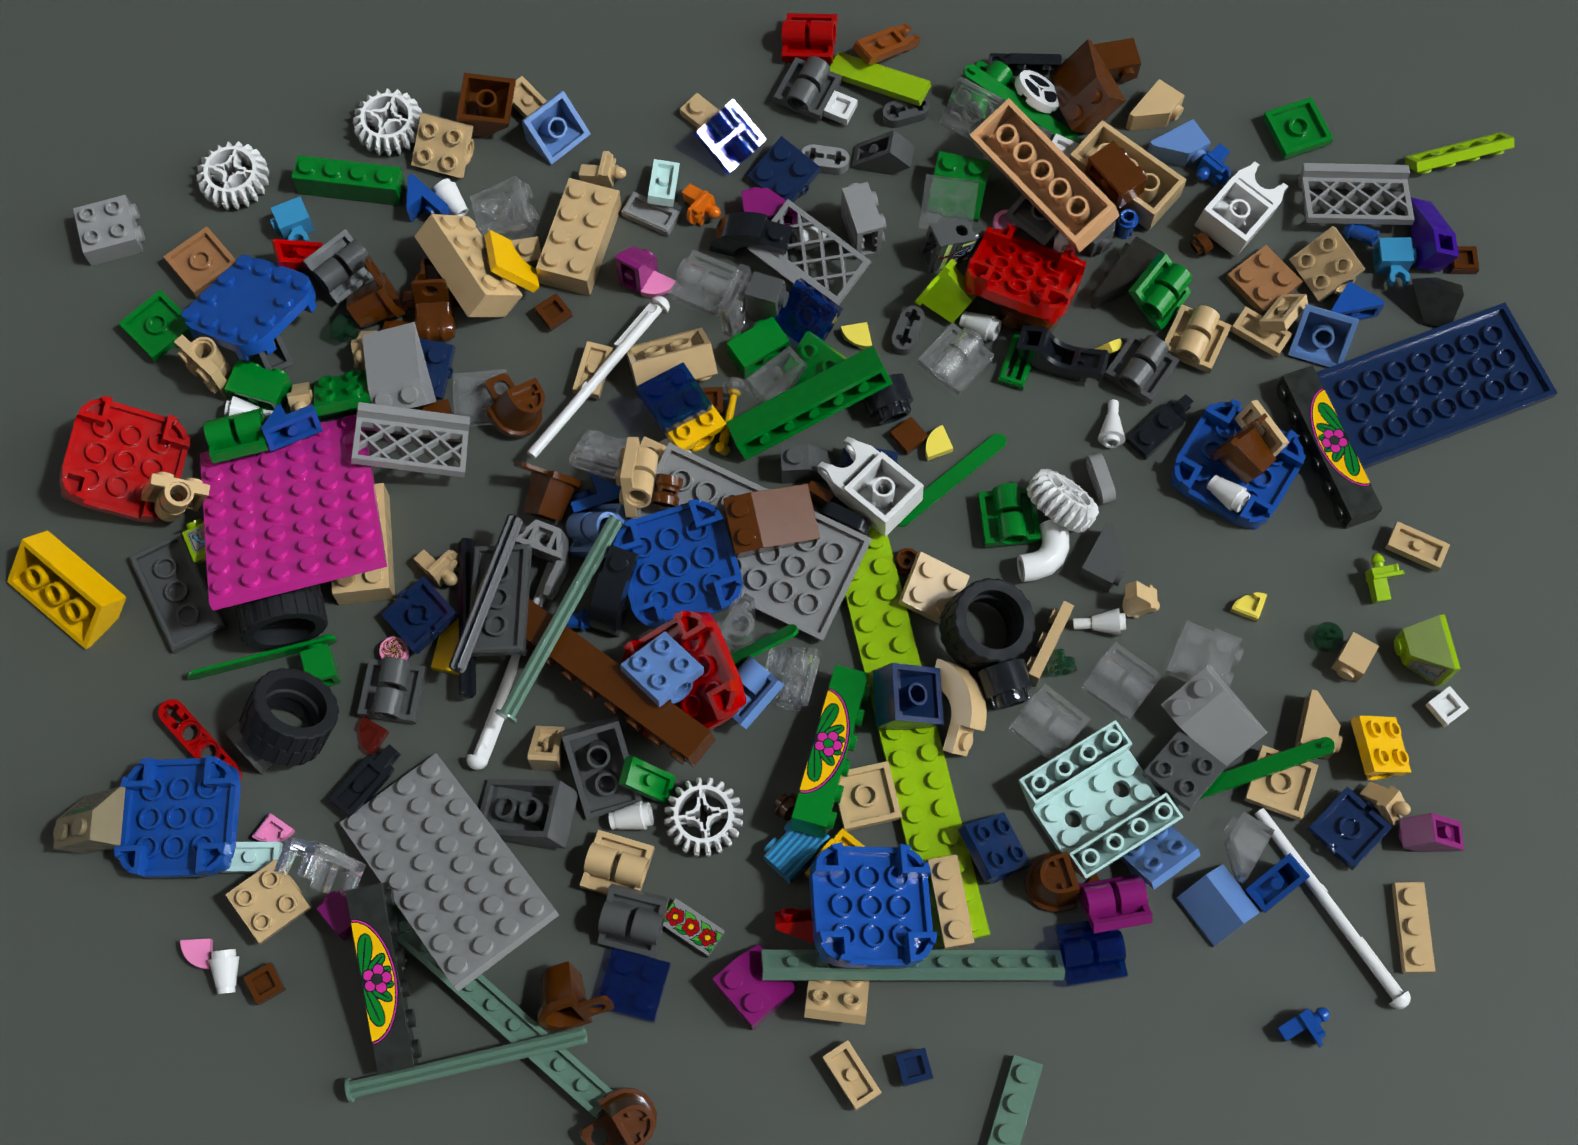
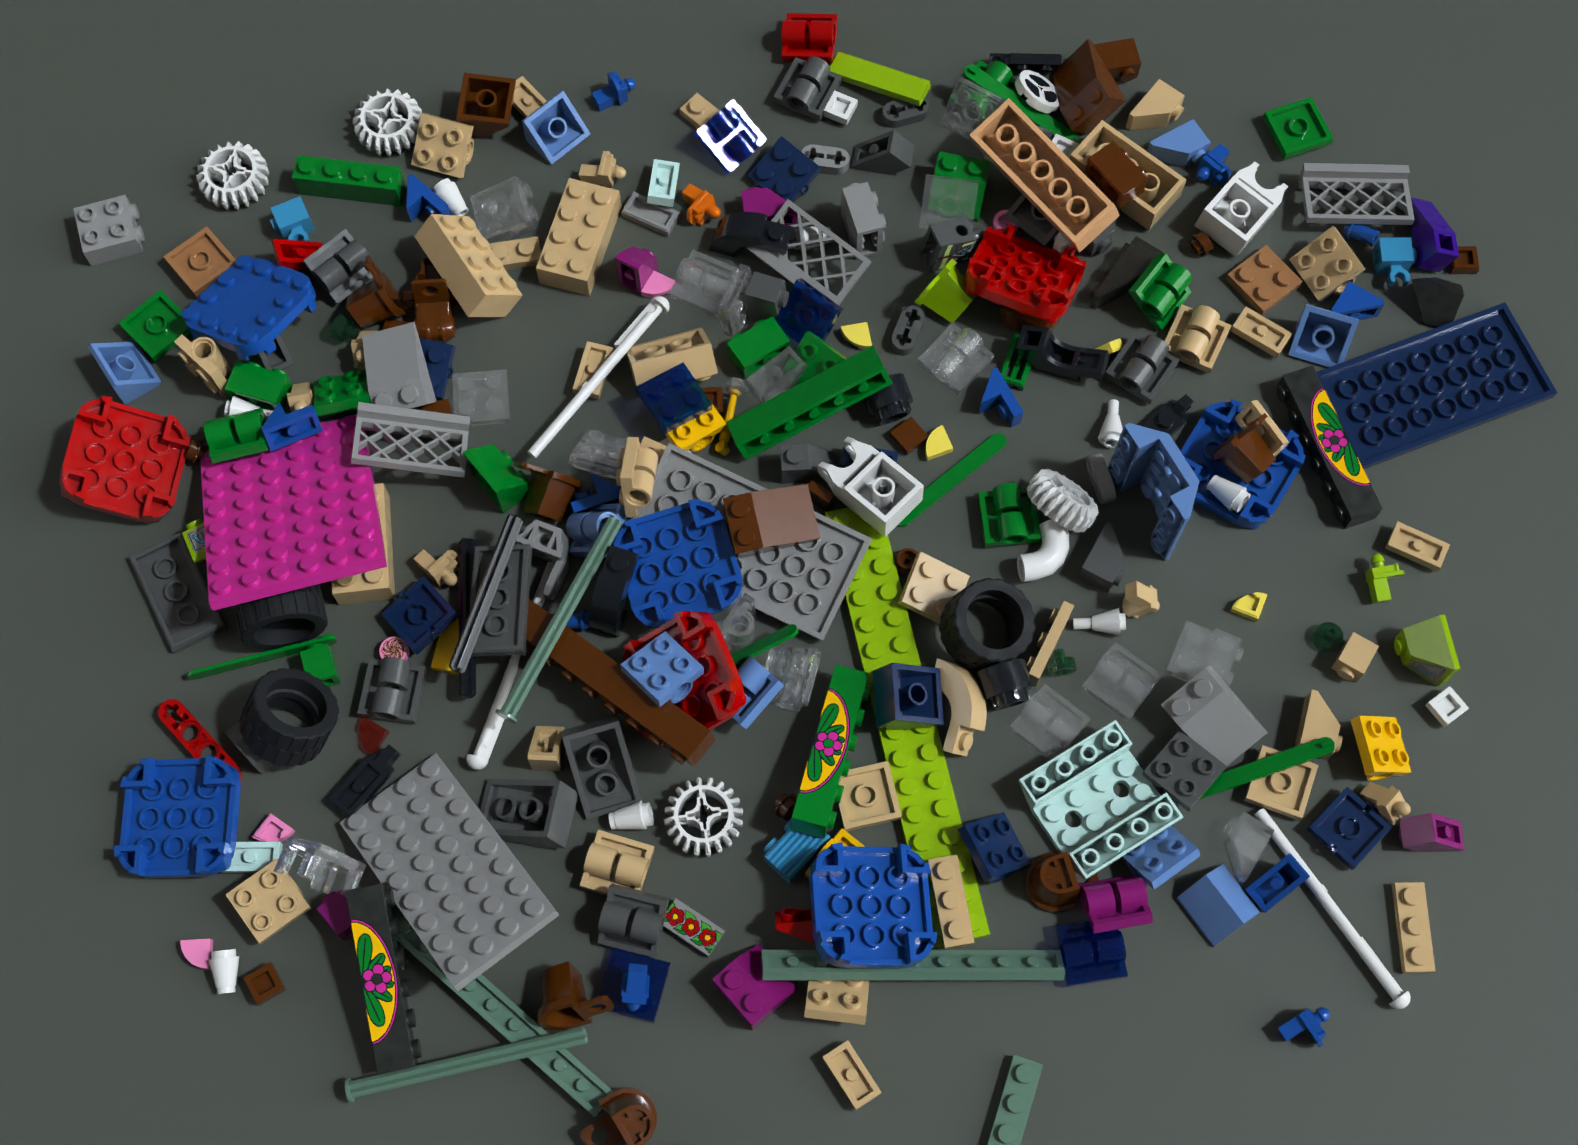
yellow slope [7,530,127,649] -> none
dark tan slope [53,786,126,854] -> none
tan plate [141,472,210,522] -> none
yellow tile [484,230,540,293] -> none
reddish brown container [485,373,545,438] -> none
reddish brown plate [534,293,573,331] -> none
green plate [618,756,676,804] -> none
reddish brown wheel [651,474,683,508] -> none
black beam [819,501,872,536] -> none
dark orange hinge [853,23,921,66] -> none
dark blue plate [895,1048,933,1087] -> none
white cone [959,311,1002,341] -> none
blue pin [1115,209,1139,239] -> none
tan plate [1259,294,1308,333] -> none
lime plate [1405,132,1515,174] -> none
none -> medium blue slope [88,342,161,405]
none -> reddish brown plate [185,437,208,463]
none -> green slope [463,444,530,514]
none -> blue piece [592,71,636,111]
none -> blue piece [621,963,650,1011]
none -> blue slope [979,368,1023,427]
none -> medium blue slope [1108,423,1199,561]

